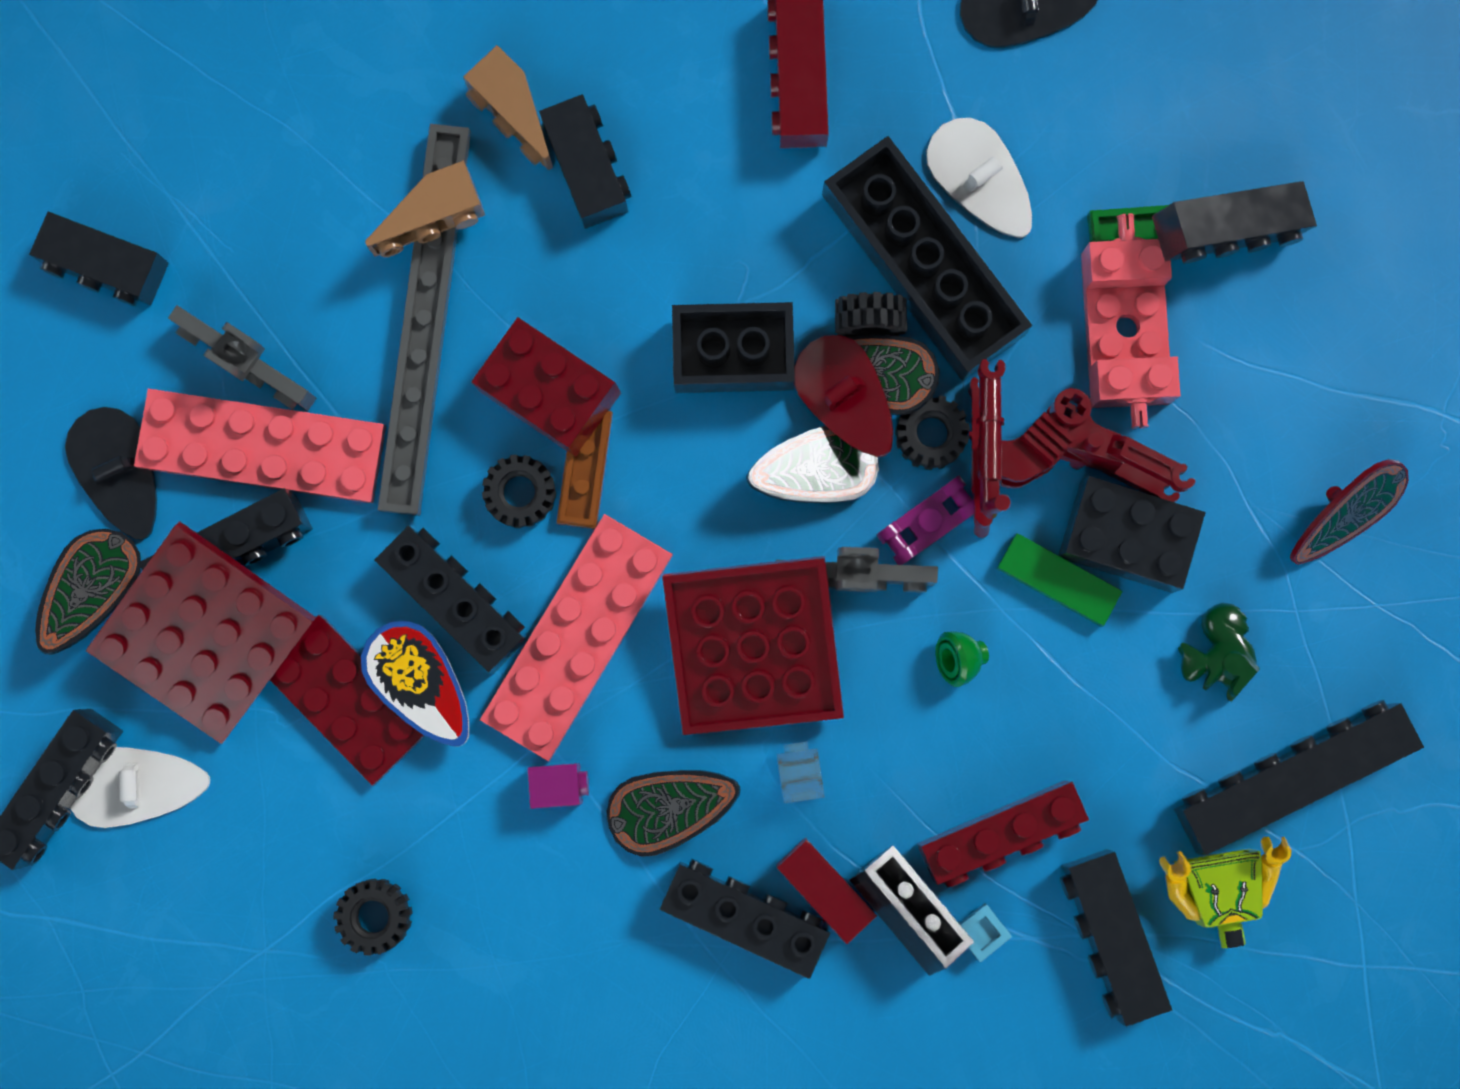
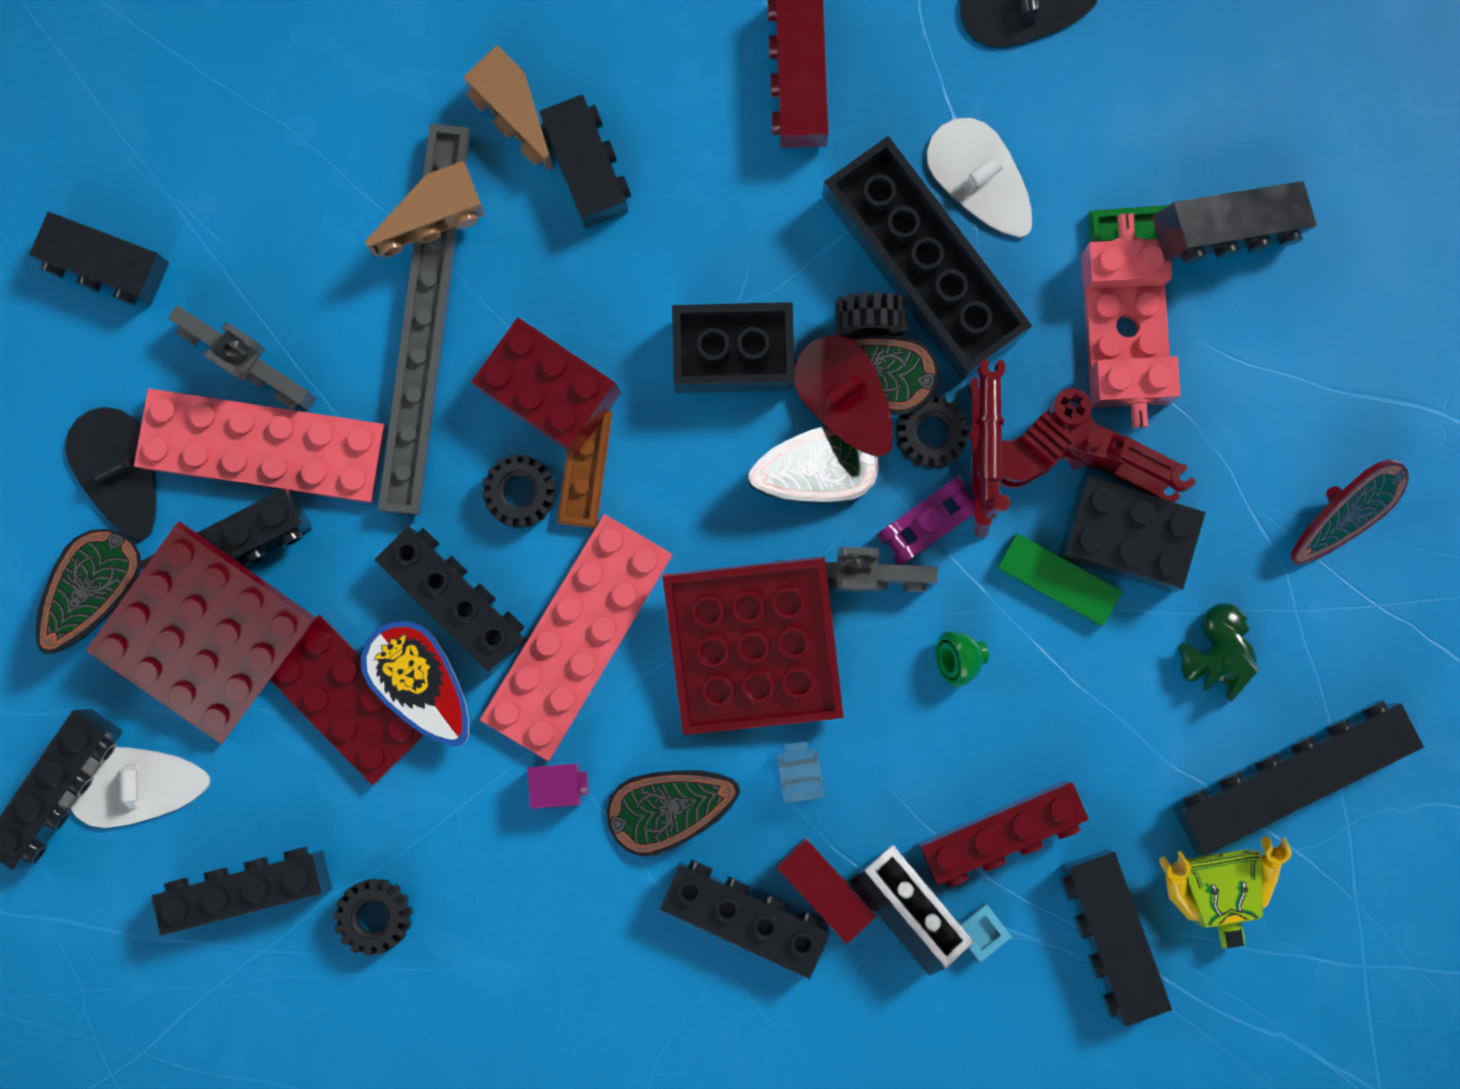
none -> black brick [151,846,332,936]

